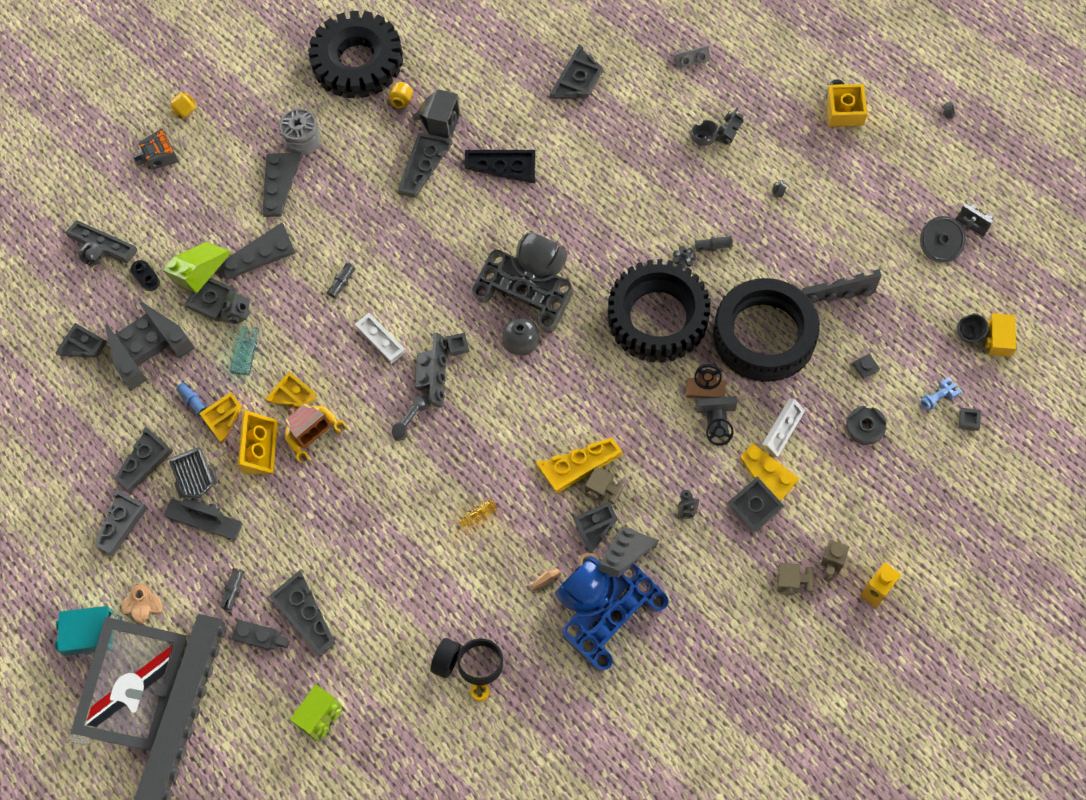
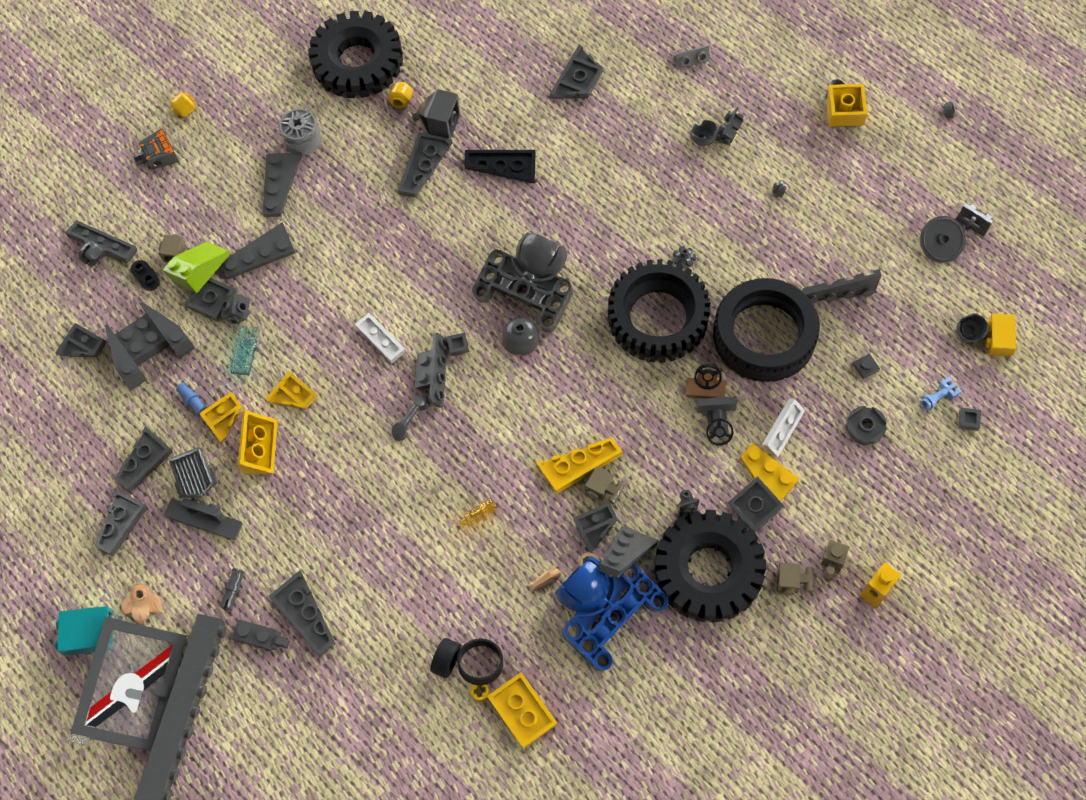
torso [285,403,346,464] -> none
lime brick [289,684,342,741] -> none
dark grey pin [326,262,356,299] -> none
dark grey pin [695,235,733,252] -> none
none -> dark tan brick [159,234,186,262]
none -> yellow plate [487,672,558,749]
none -> black tyre [654,510,766,623]

